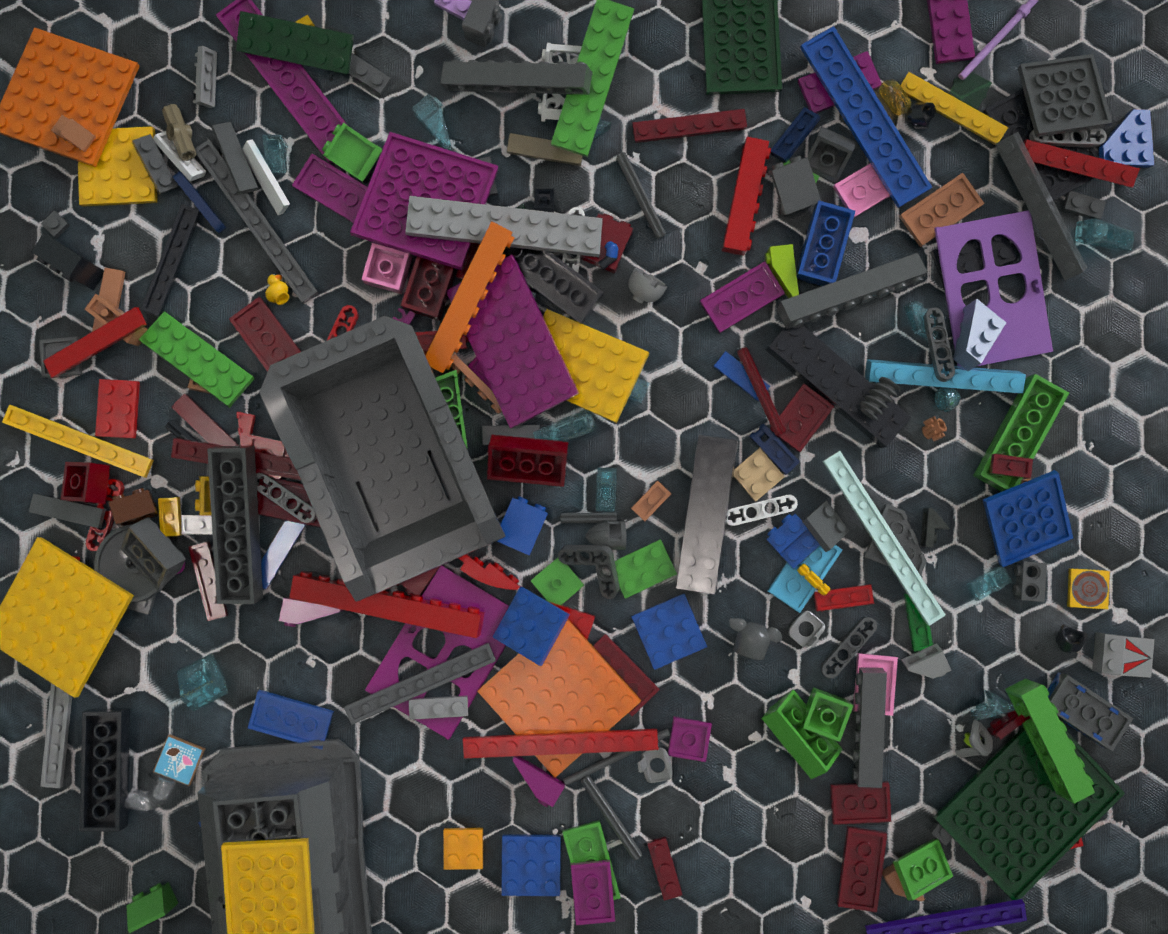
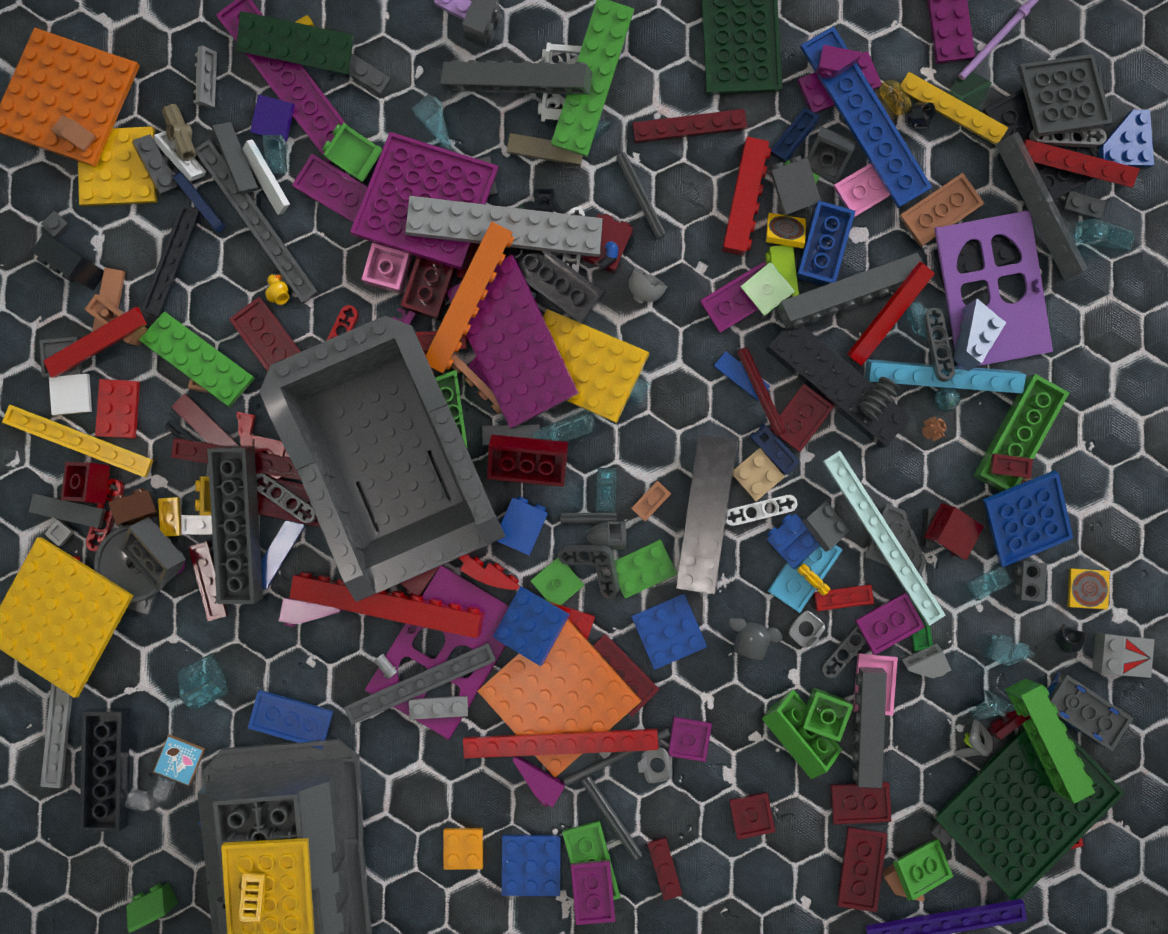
none -> light grey plate [45,519,74,547]
none -> white tile [49,374,92,416]
none -> yellow slope [239,873,265,922]
none -> dark purple tile [250,94,295,142]
none -> light grey pin [373,654,398,679]
none -> dark red plate [729,792,775,840]
none -> plate [740,262,795,316]
none -> tile [766,213,806,248]
none -> magenta slope [816,45,862,79]
none -> red tile [847,261,935,366]
none -> magenta plate [854,592,925,655]
none -> dark red panel [924,503,984,560]
none -> clear light blue slope [984,634,1035,666]

